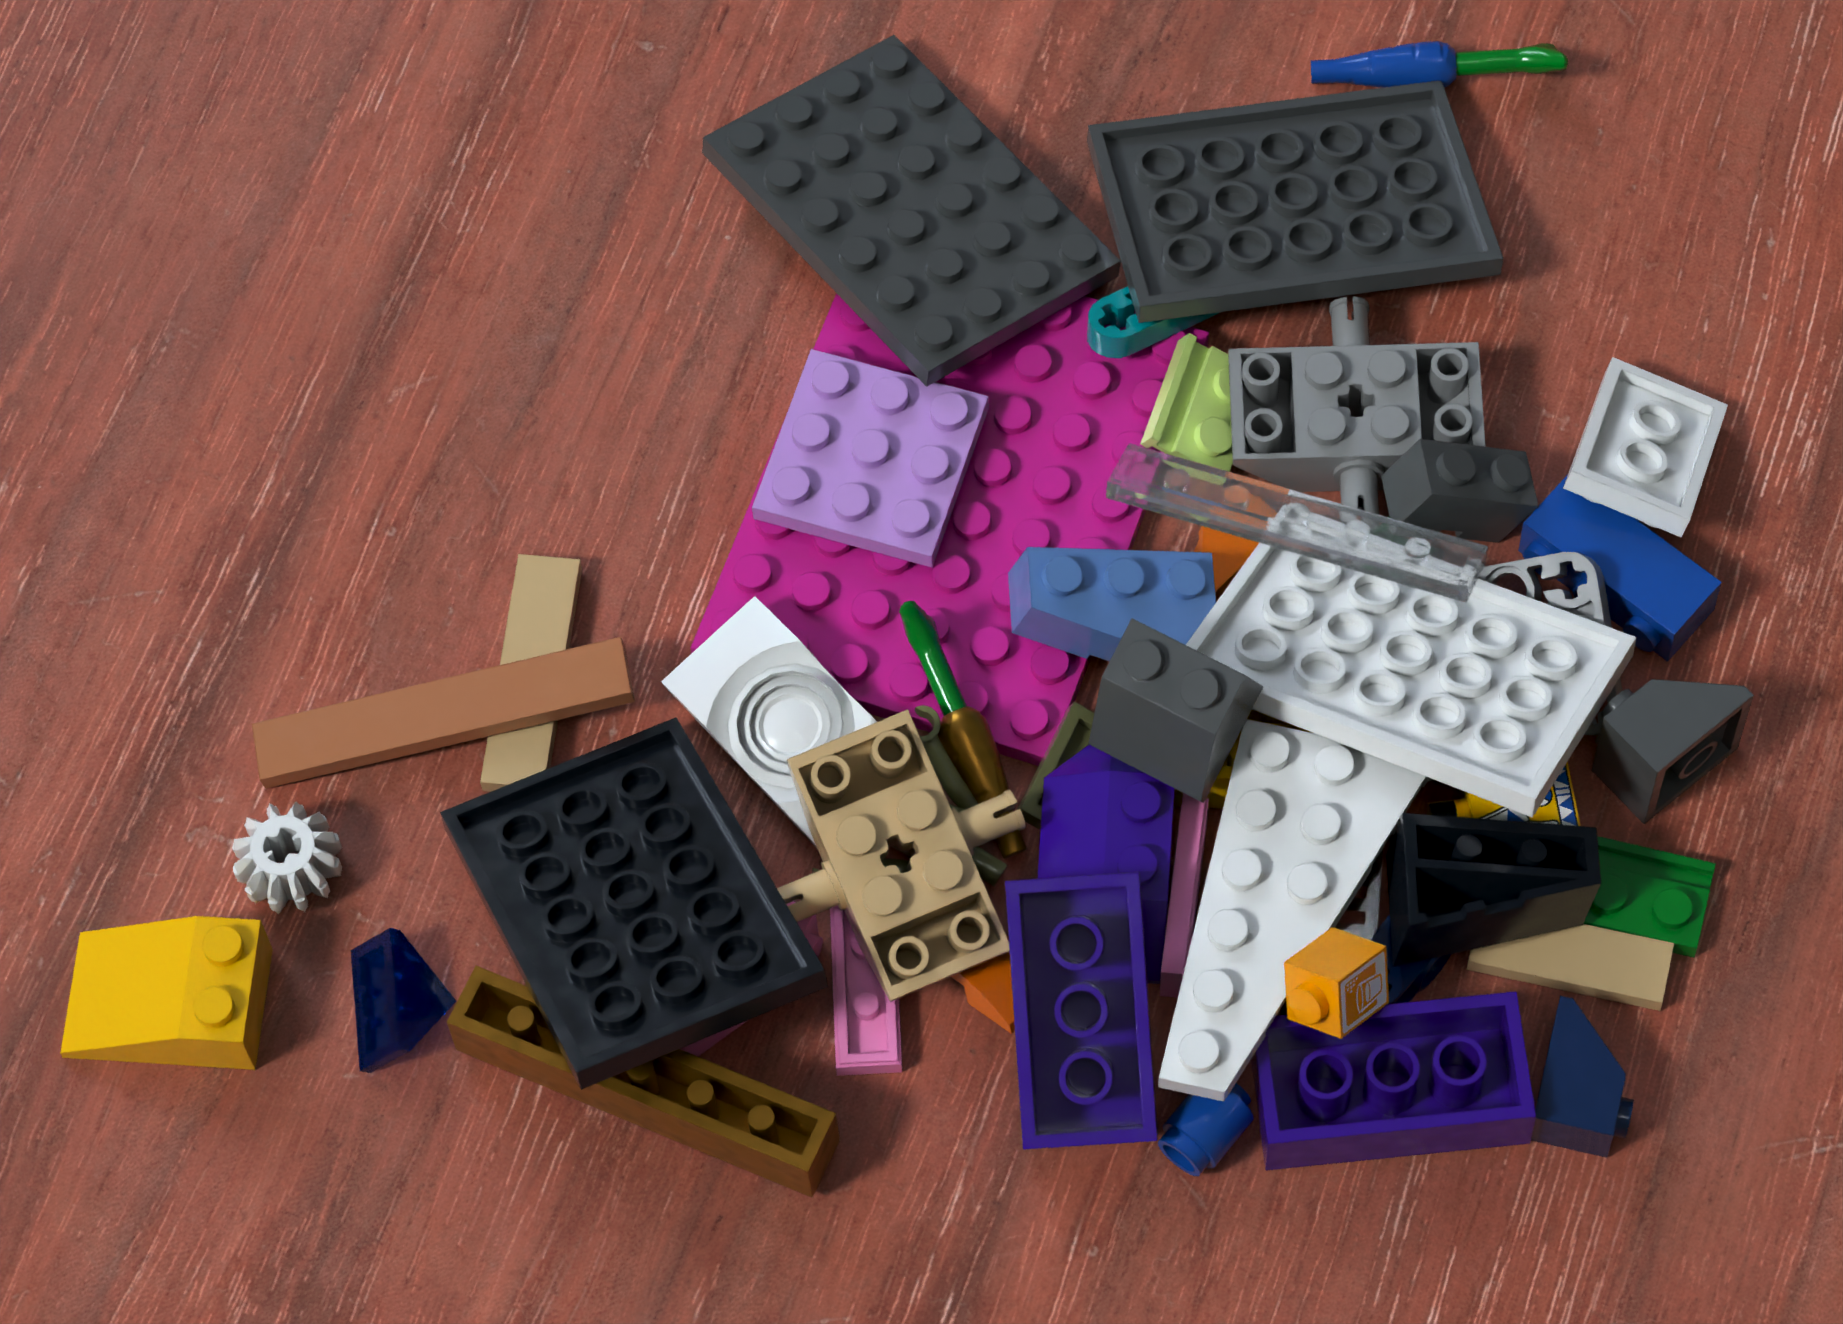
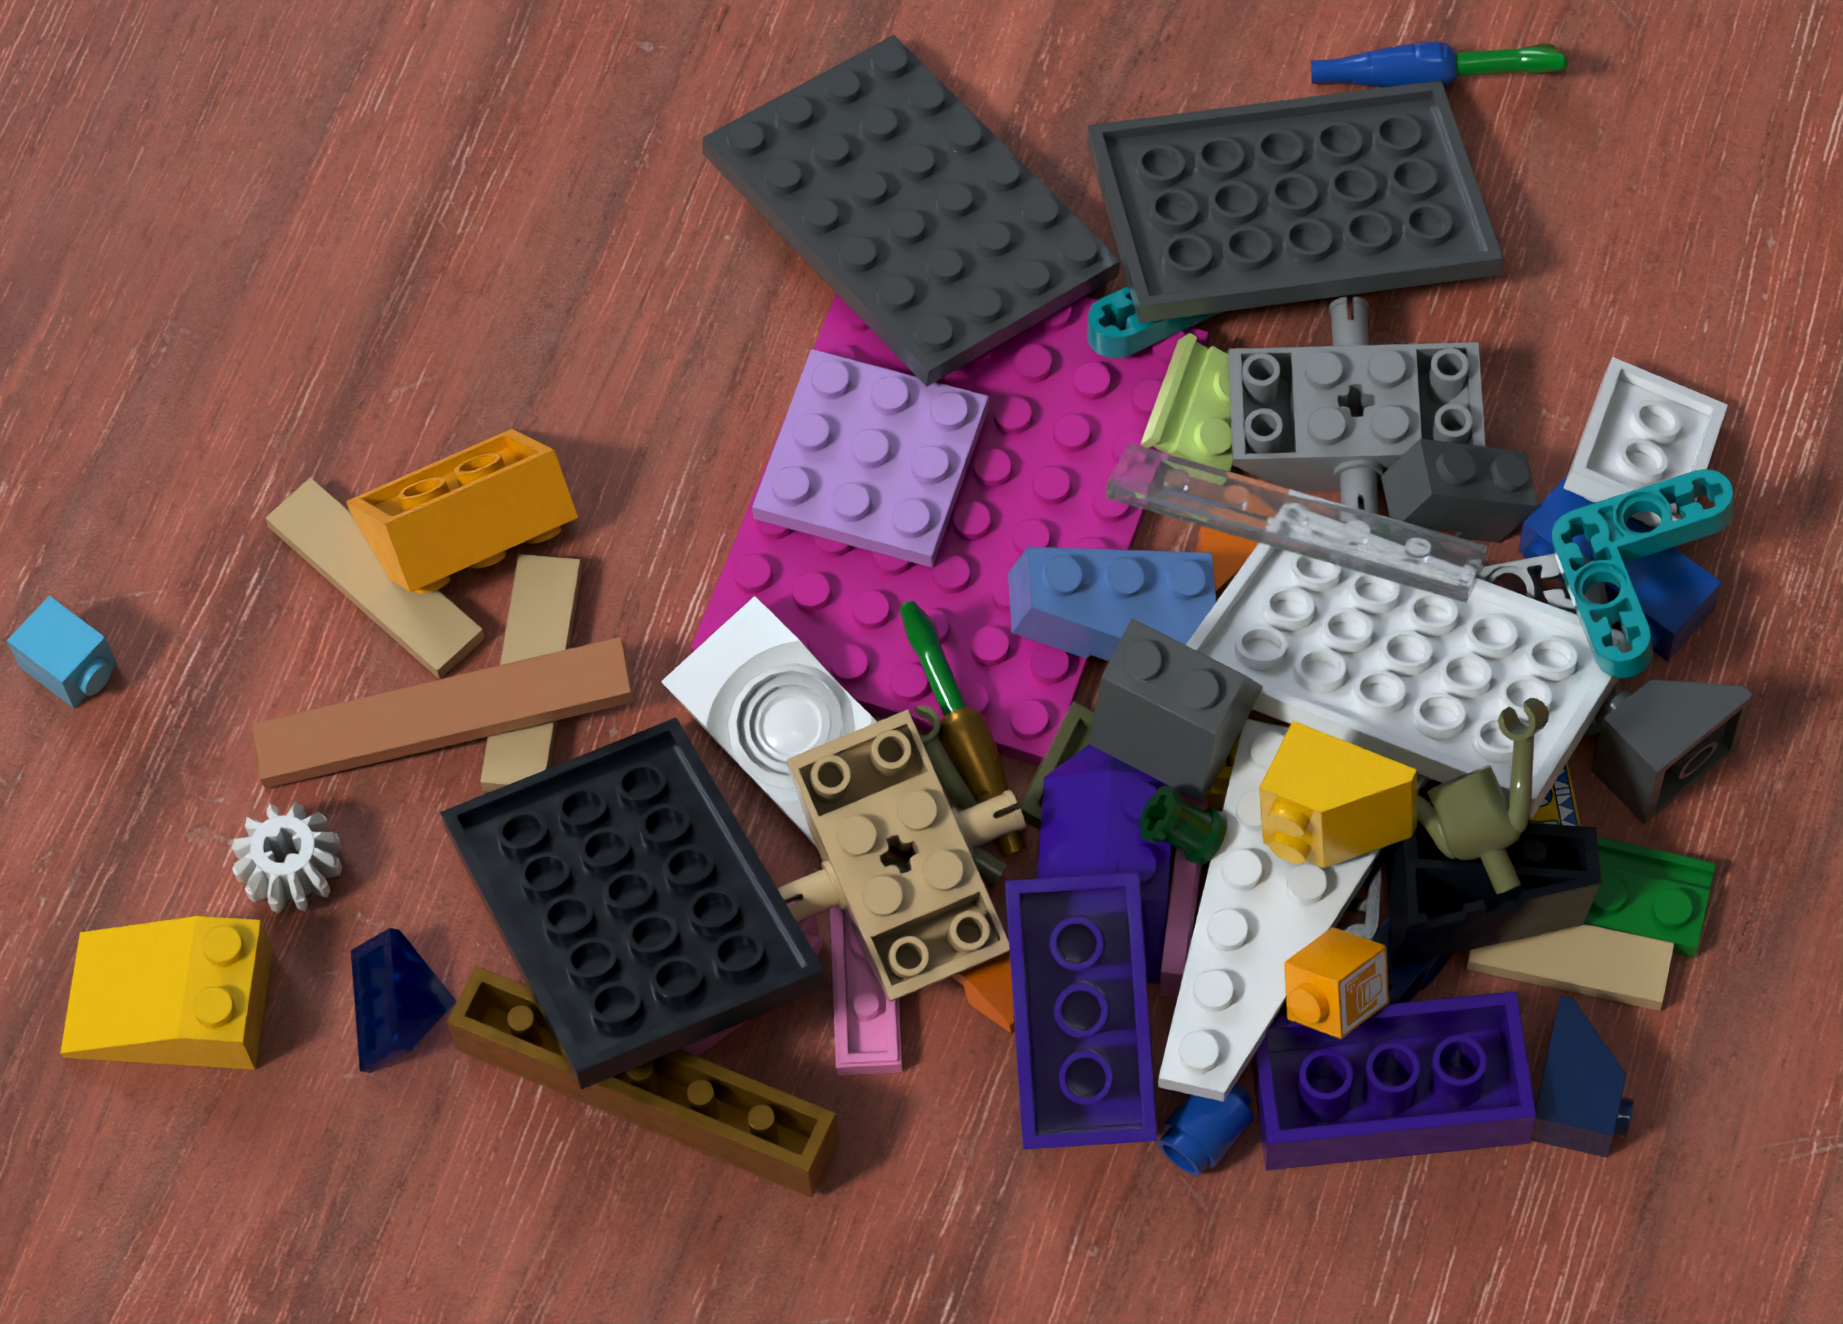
none -> medium azure brick [7,595,117,709]
none -> tan tile [265,477,485,679]
none -> light orange slope [346,429,578,594]
none -> dark green bush [1139,785,1227,866]
none -> yellow slope [1259,721,1417,868]
none -> olive piece [1387,698,1549,894]
none -> teal beam [1552,469,1735,678]

